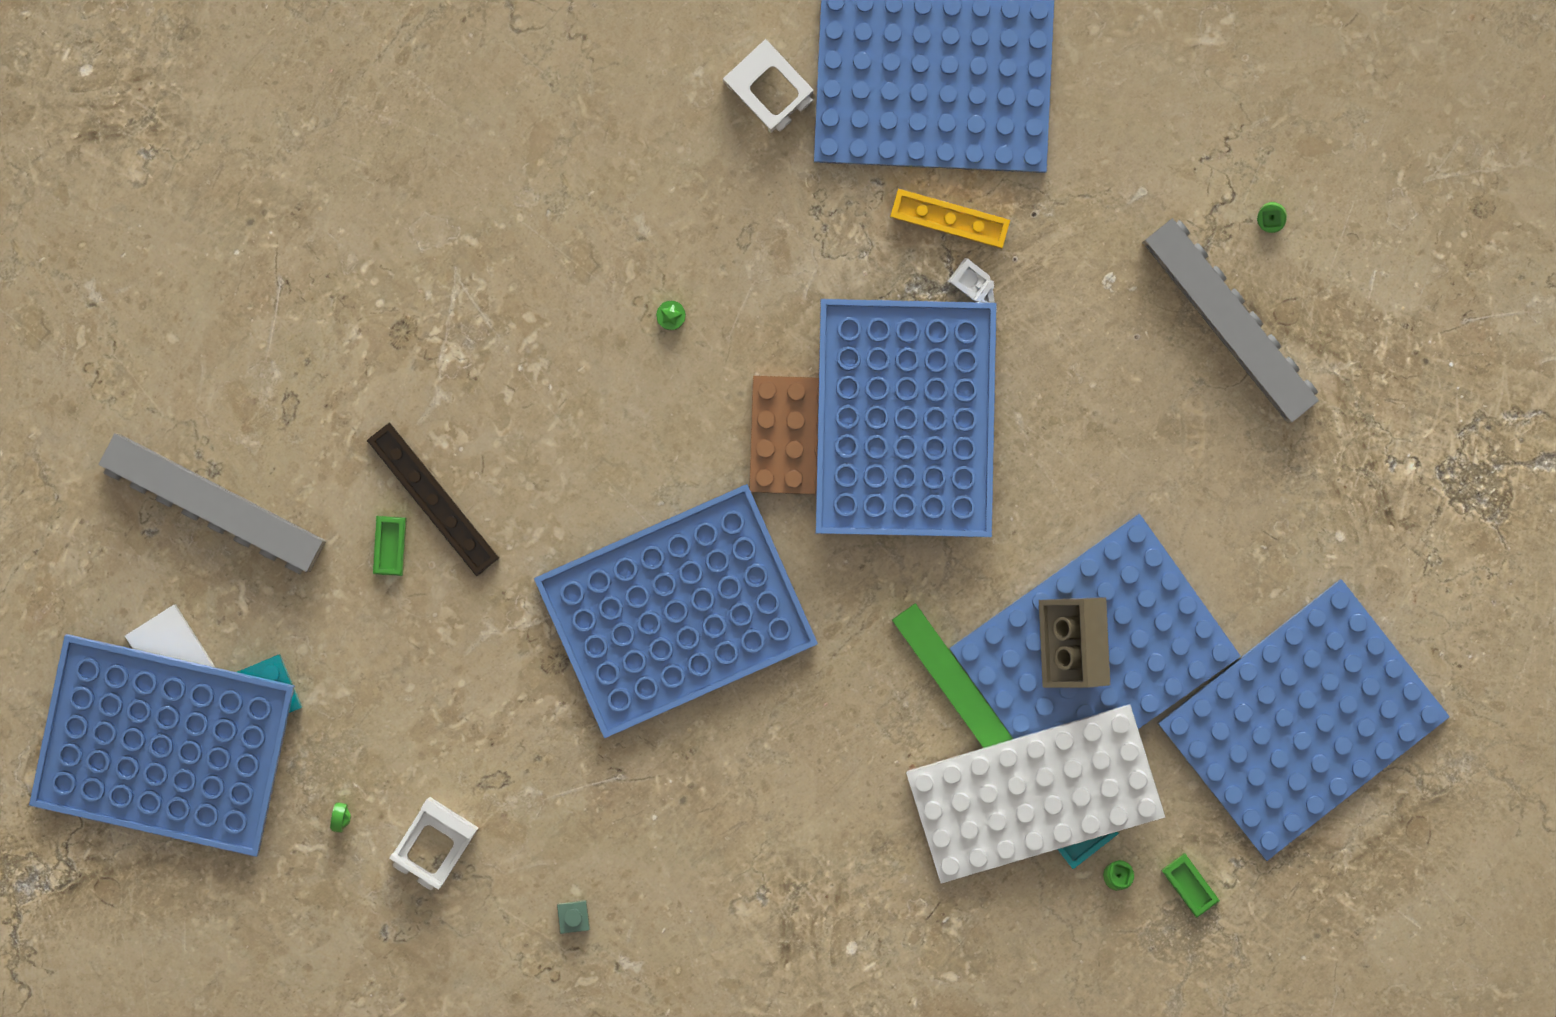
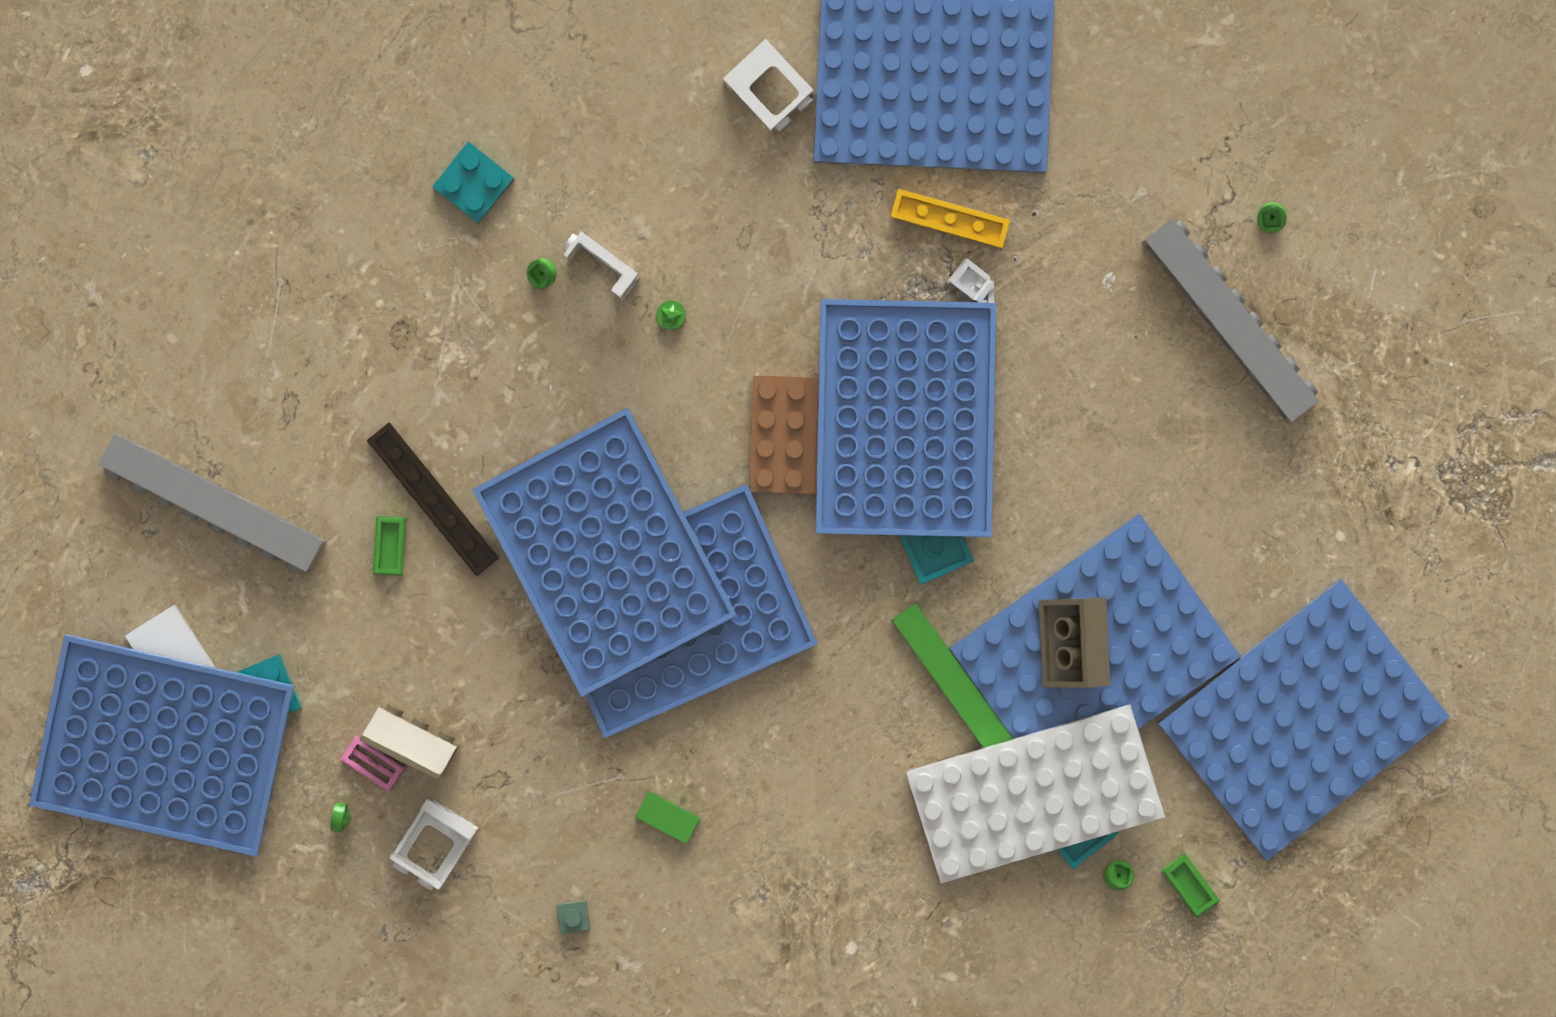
none -> bright pink tile [340,735,405,792]
none -> slope [359,704,459,780]
none -> teal plate [432,141,514,224]
none -> medium blue plate [472,408,737,697]
none -> bright green tile [527,258,557,289]
none -> white window [563,231,640,301]
none -> bright green tile [635,791,700,844]
none -> teal plate [898,535,974,585]

